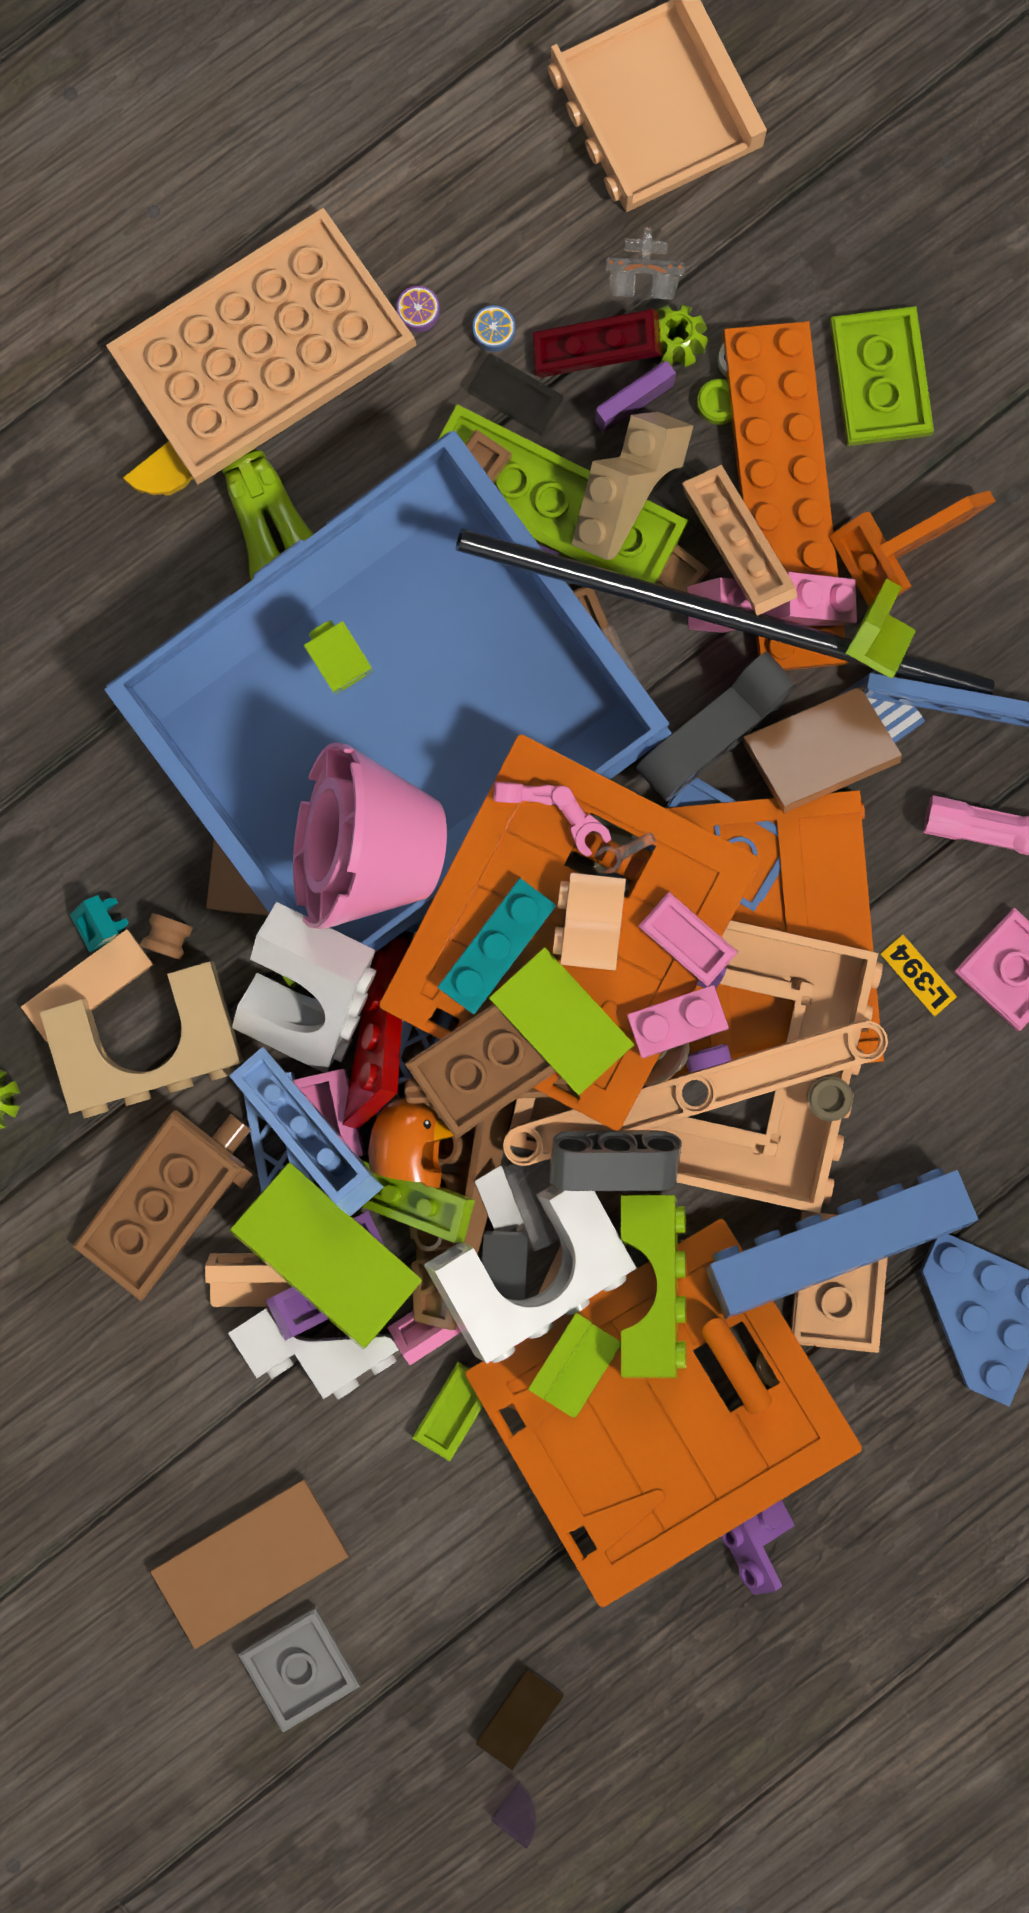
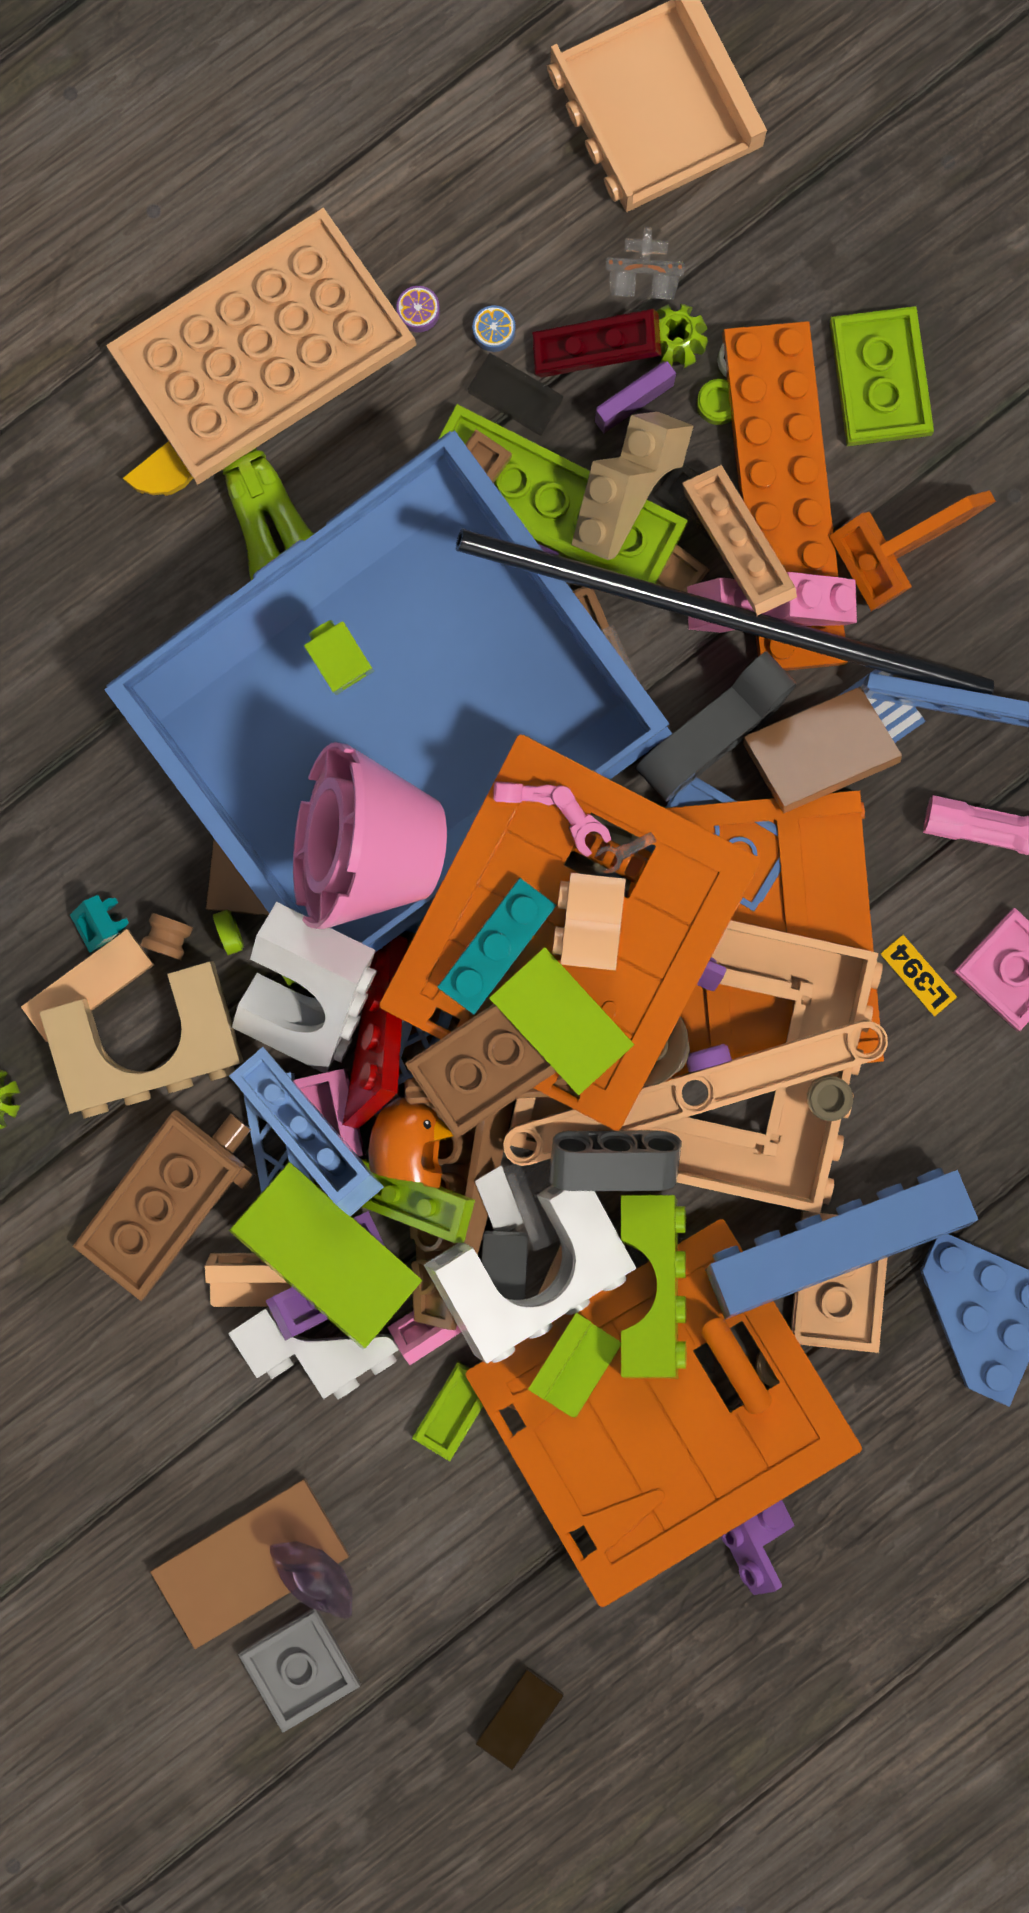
clear purple tile [491,1781,536,1849] -> none
bright pink plate [627,985,729,1058] -> none
bright pink tile [639,891,738,987] -> none
lime panel [846,578,916,678] -> none
none -> lime tile [213,909,244,956]
none -> hat [270,1541,352,1619]

